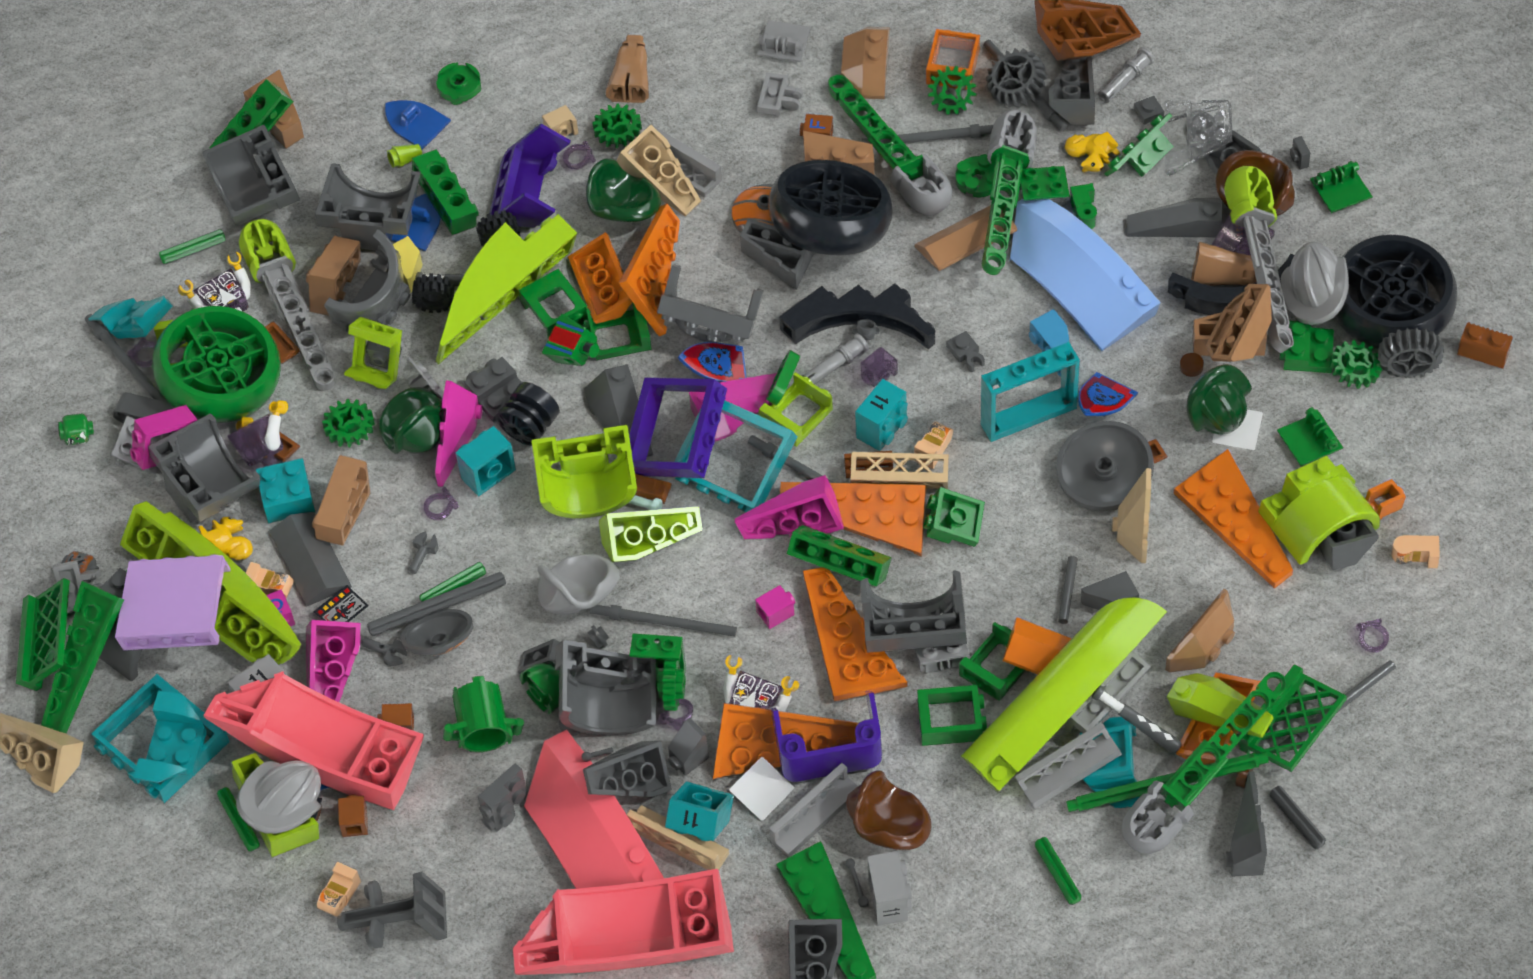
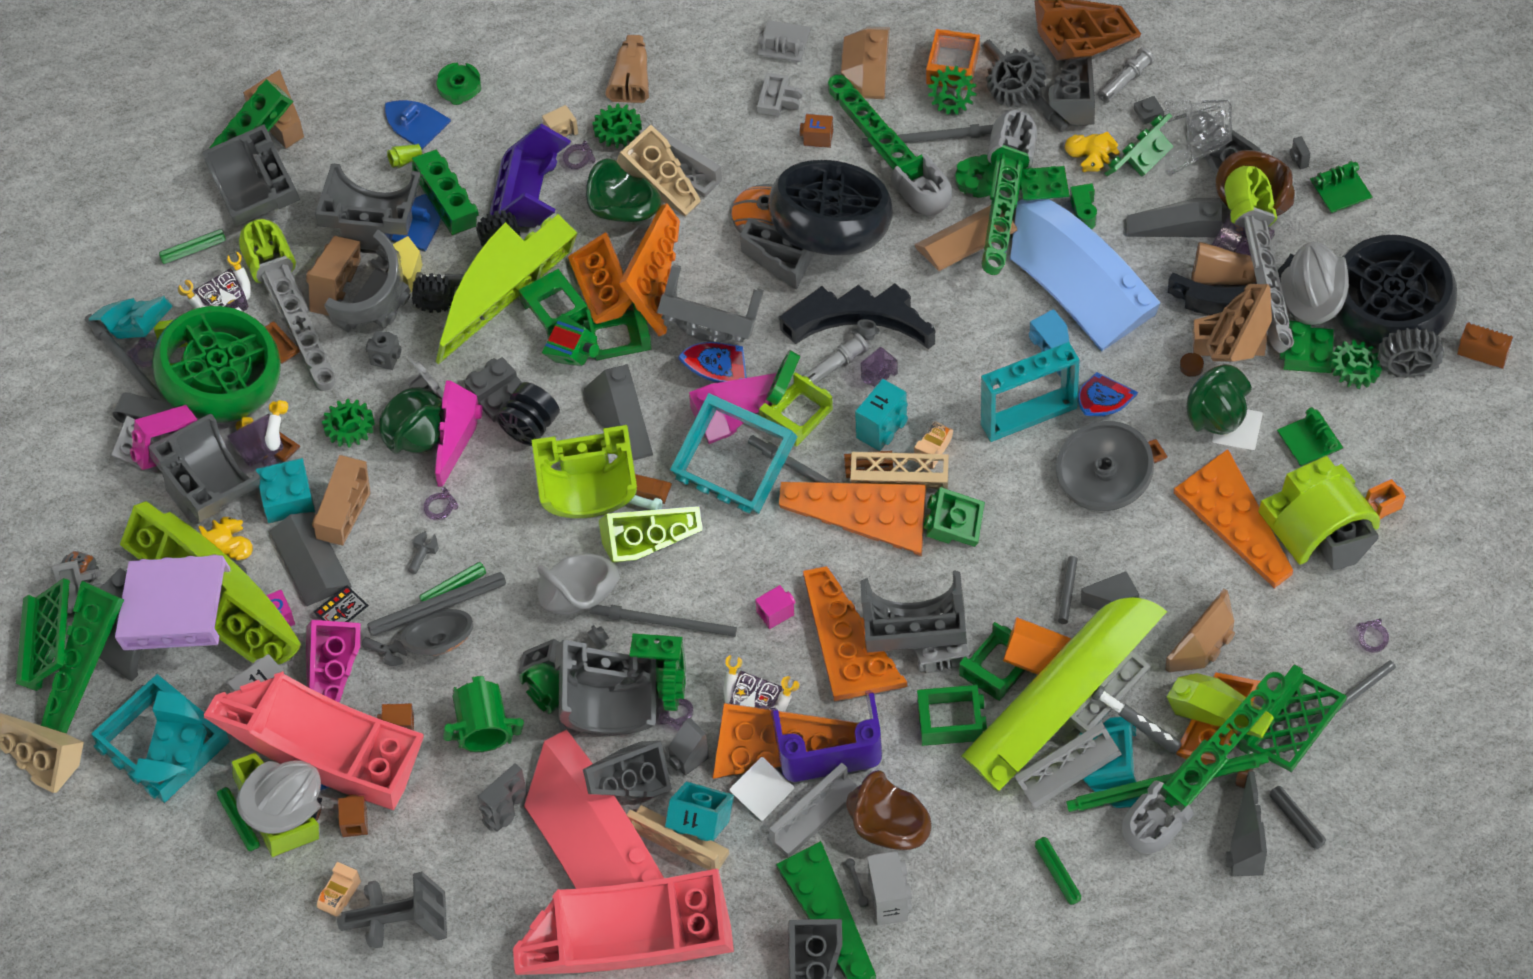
green head [58,413,94,445] -> none
light nougat leg [246,562,294,599] -> none
lime window [344,317,402,389] -> none
teal brick [455,426,516,497] -> none
dark grey hinge [582,747,613,762] -> none
dark purple window [629,377,727,478] -> none
dark pink wedge [735,475,844,539] -> none
green brick [787,525,892,587] -> none
medium nougat wedge [803,131,875,175] -> none
dark grey plate [946,331,985,372] -> none
tan wedge [1112,468,1151,563] -> none
light nougat leg [1392,535,1440,568] -> none

